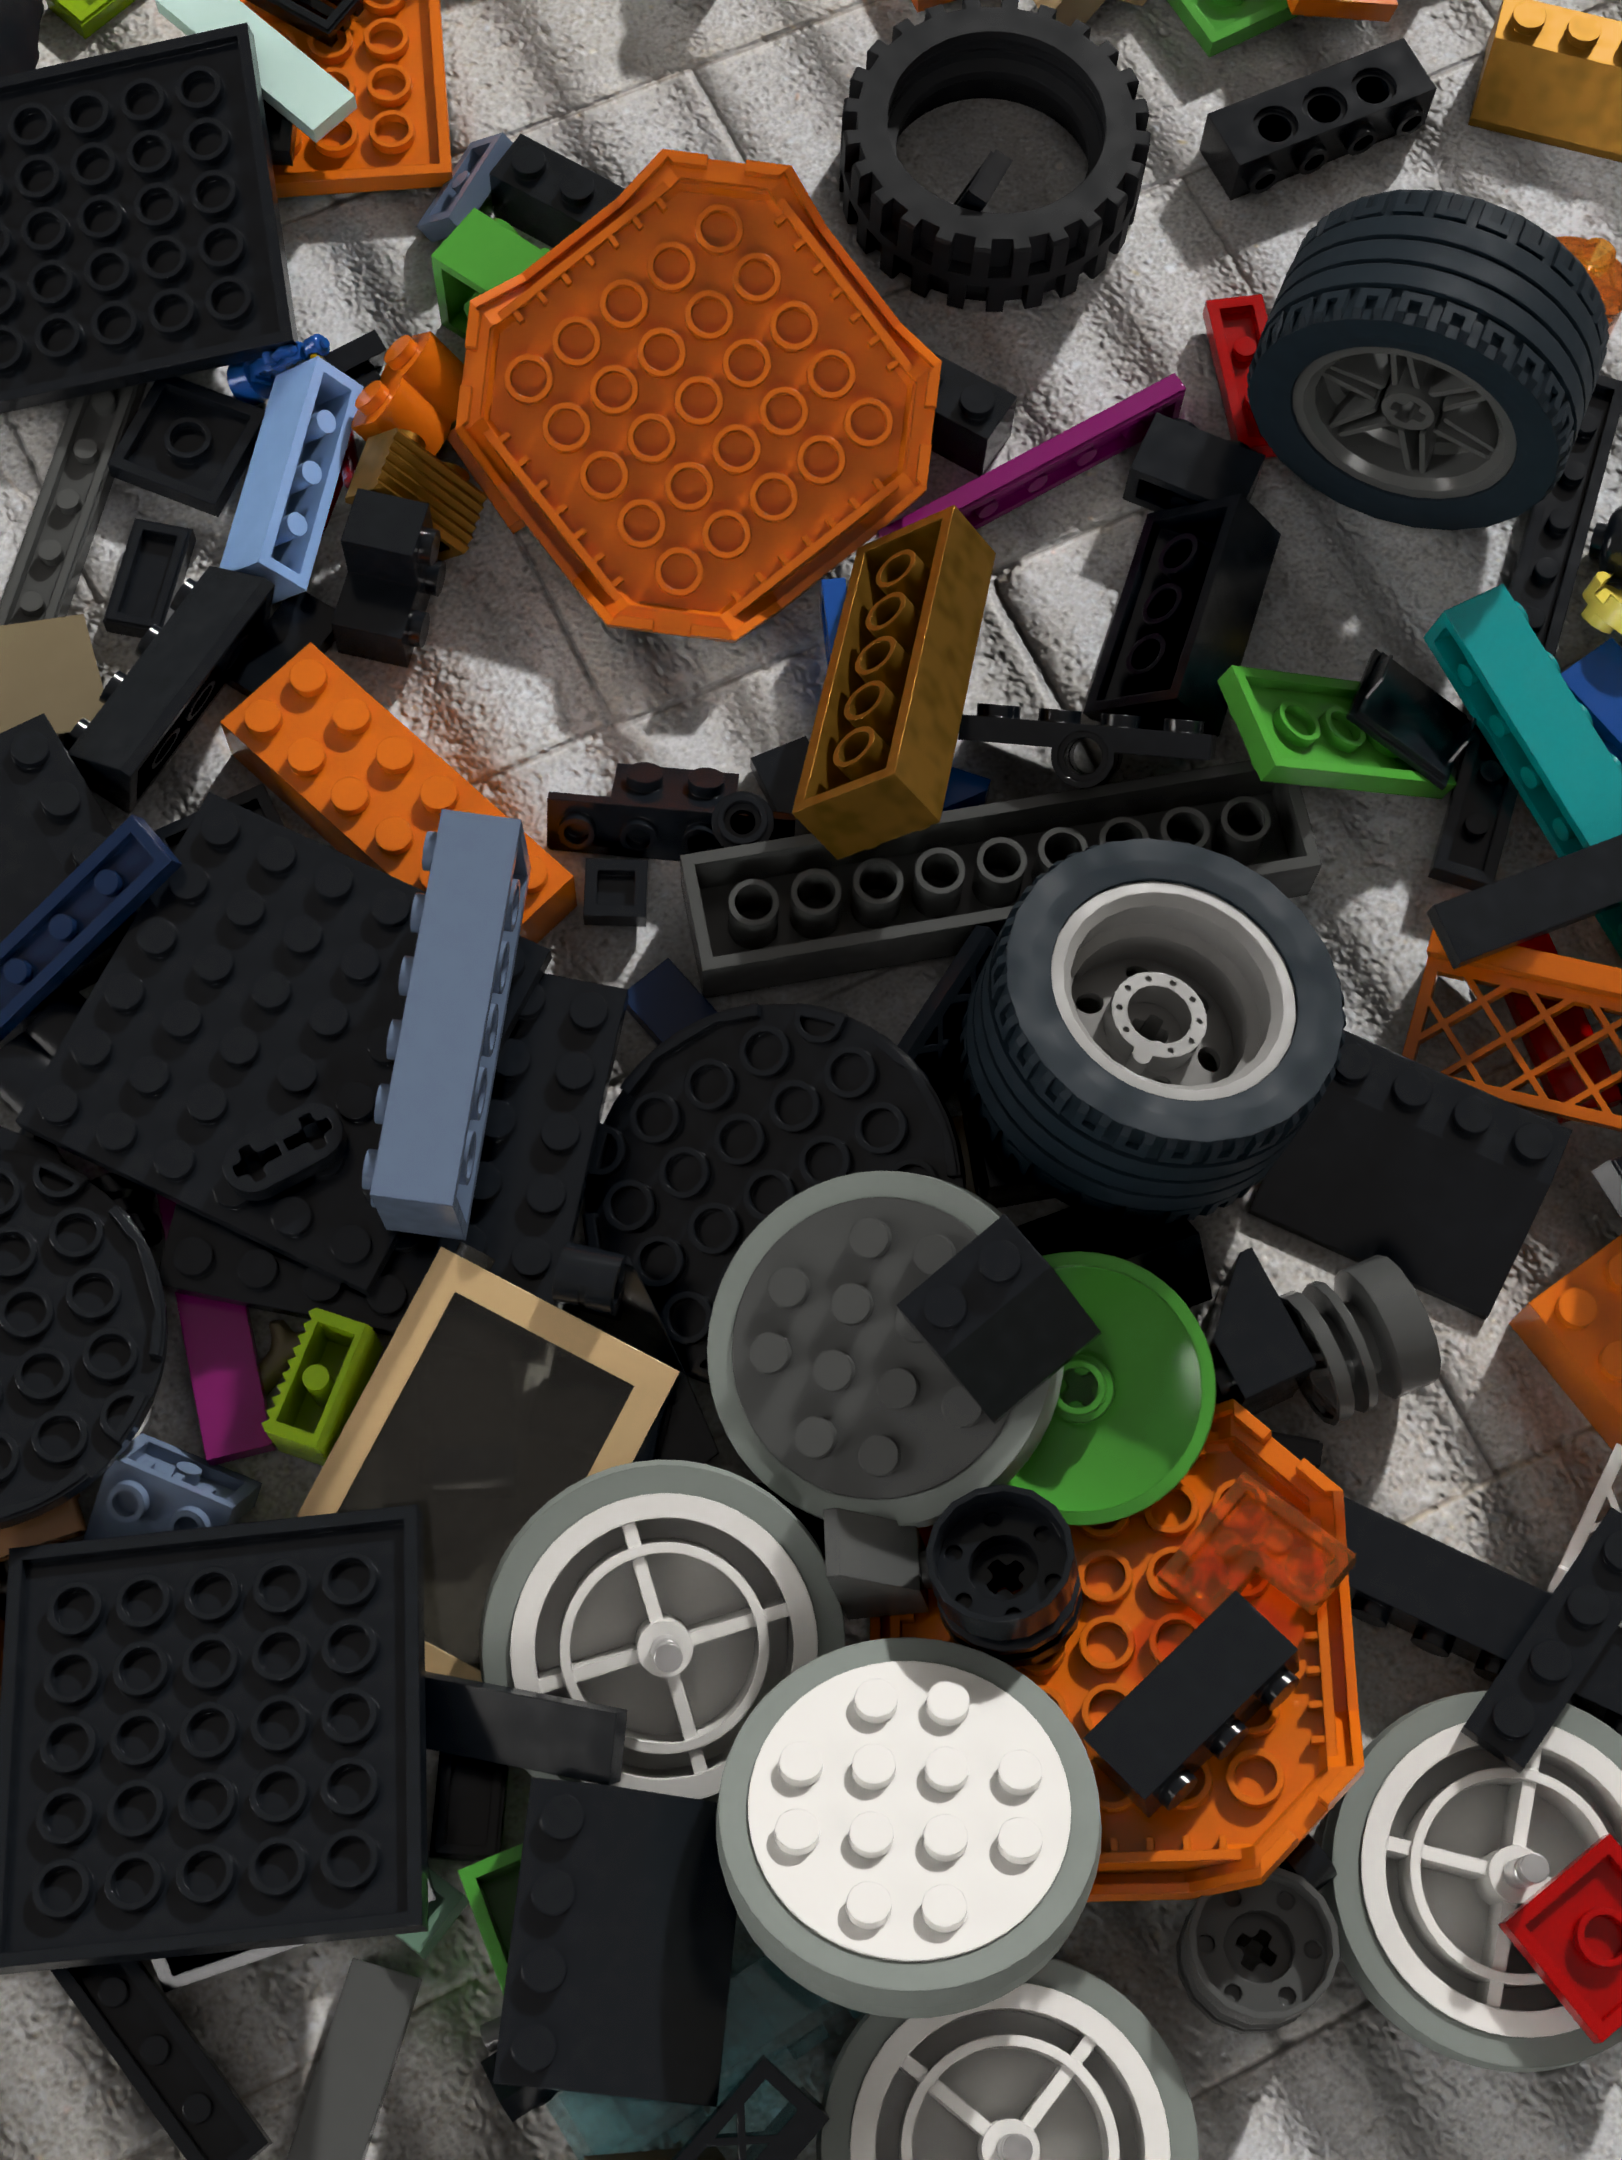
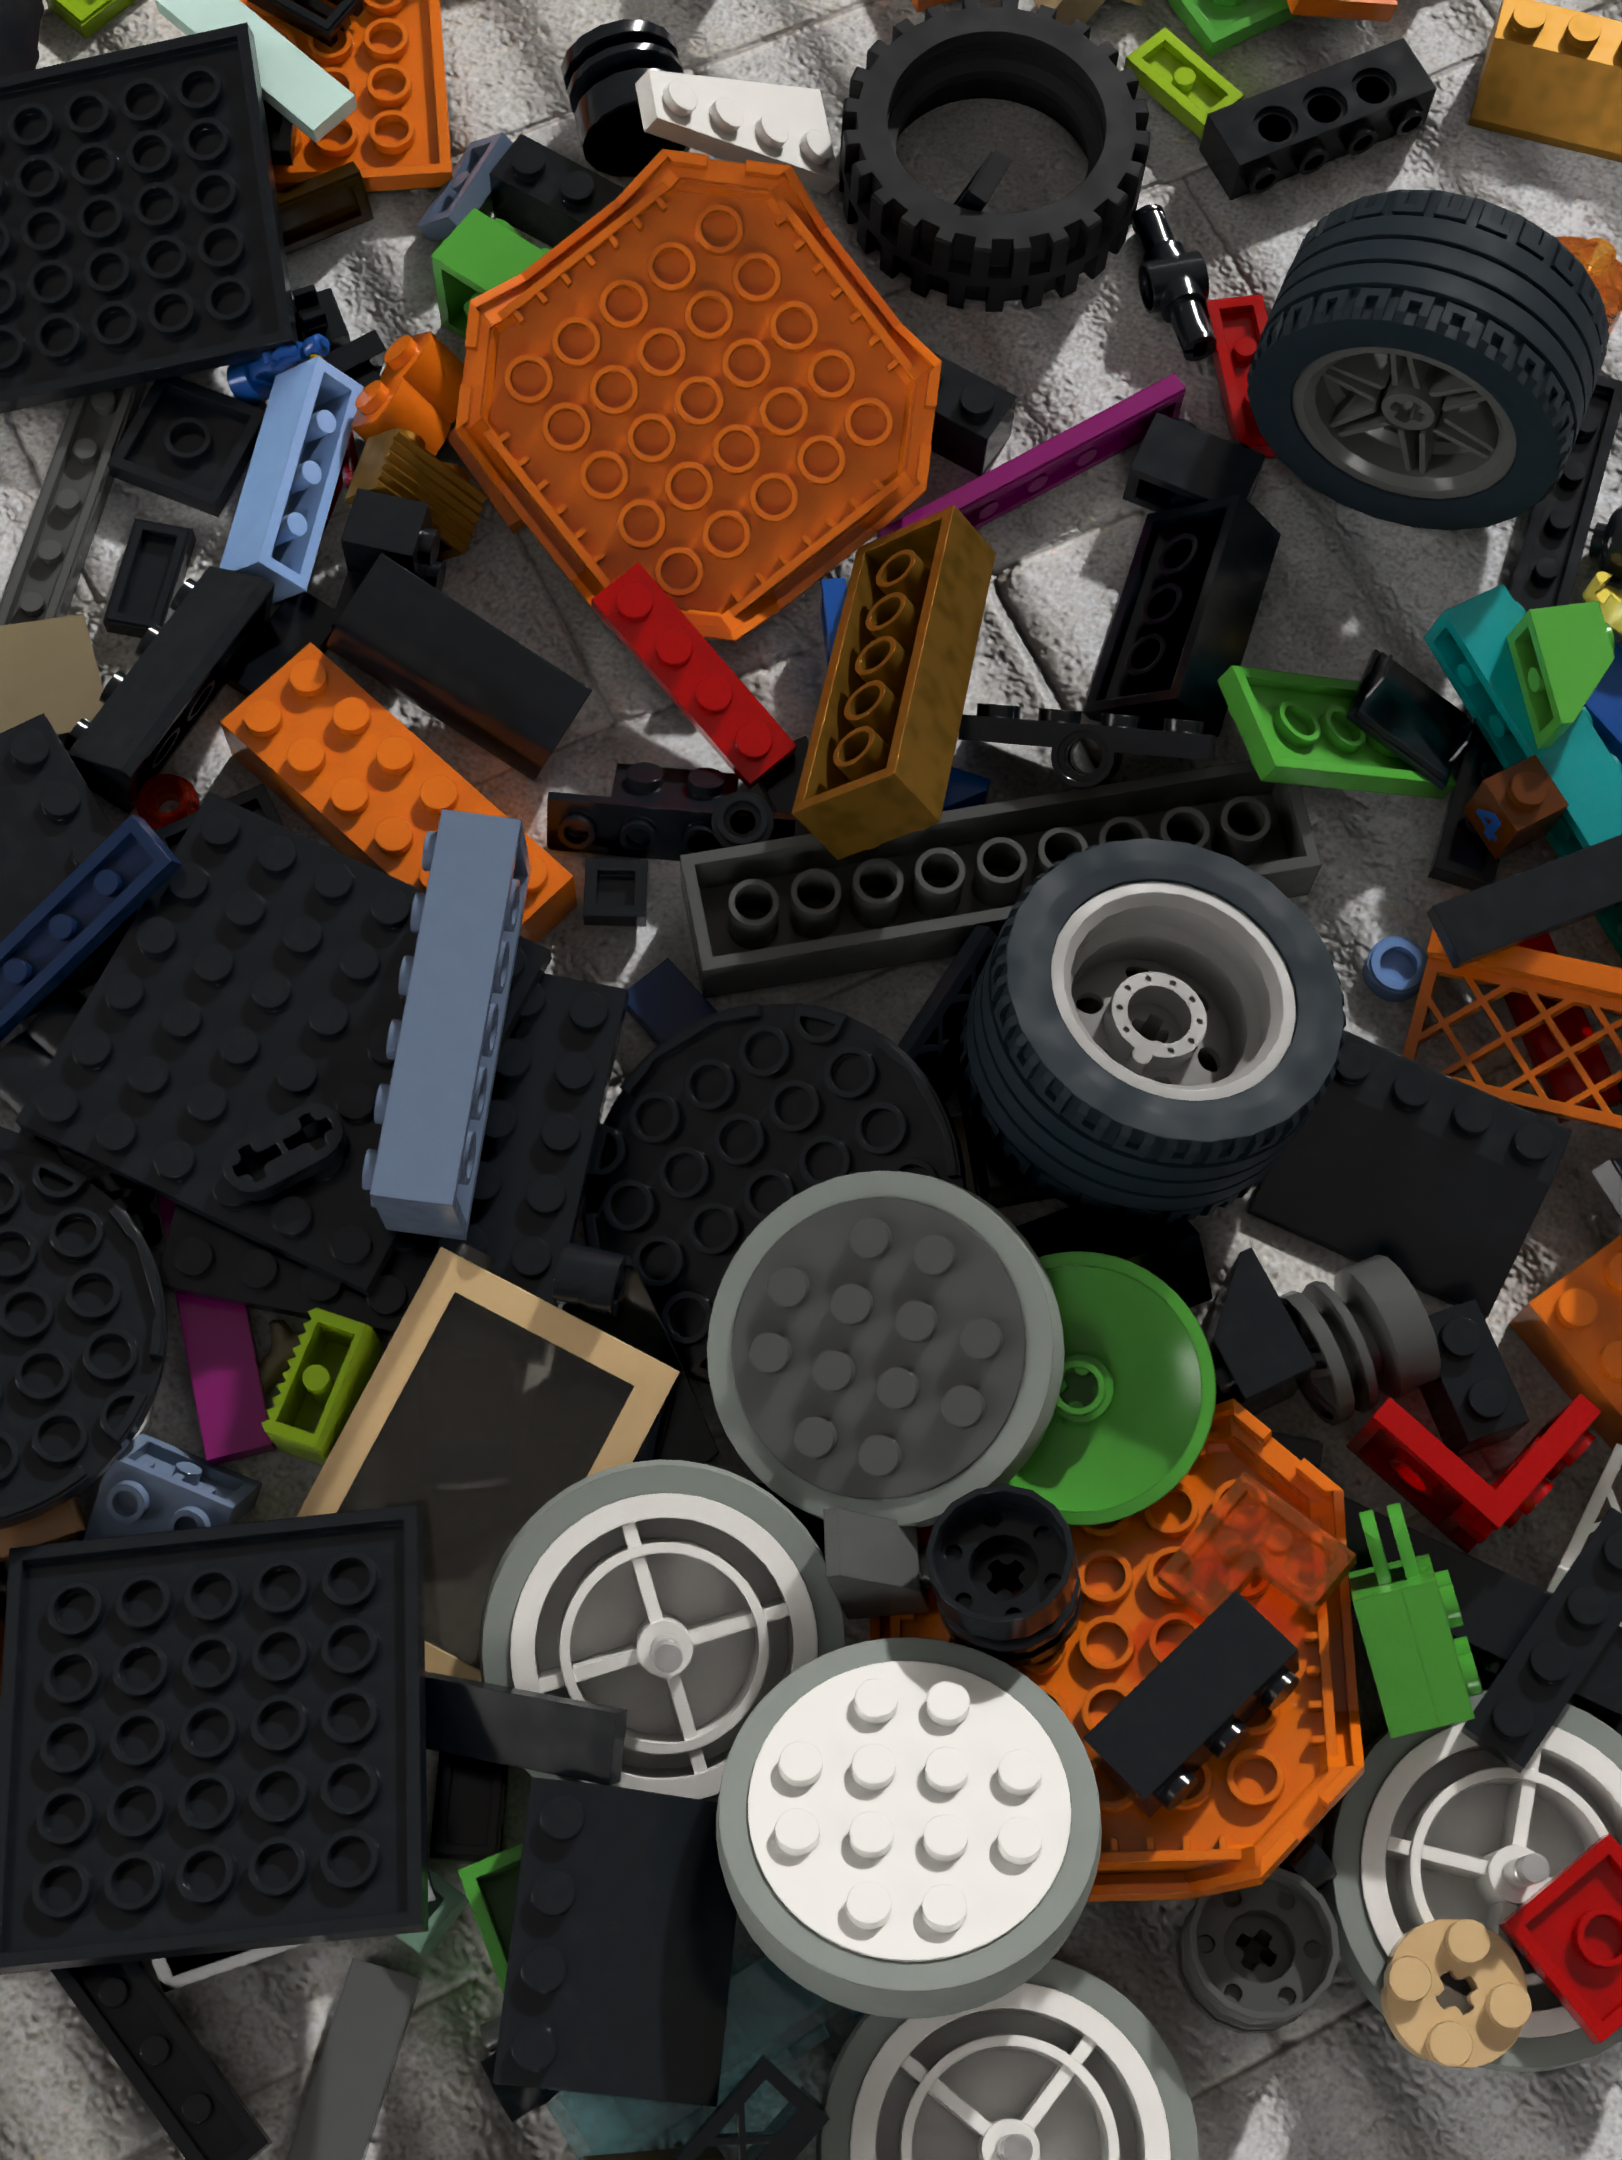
black slope [897,1213,1101,1424] -> none
none -> clear red plate [136,773,200,831]
none -> dark brown tile [277,161,374,255]
none -> black tile [291,284,351,352]
none -> black brick [326,553,592,781]
none -> black wheel [561,19,691,177]
none -> red plate [591,562,797,790]
none -> white wing [635,69,840,194]
none -> lime plate [1124,27,1244,140]
none -> black pin [1131,204,1217,361]
none -> red bracket [1346,1393,1602,1554]
none -> bright green brick [1349,1502,1483,1739]
none -> medium blue tile [1363,936,1428,1002]
none -> tan plate [1381,1919,1532,2069]
none -> black brick [1420,1299,1530,1457]
none -> reddish brown brick [1463,754,1569,860]
none -> bright green slope [1506,601,1615,749]

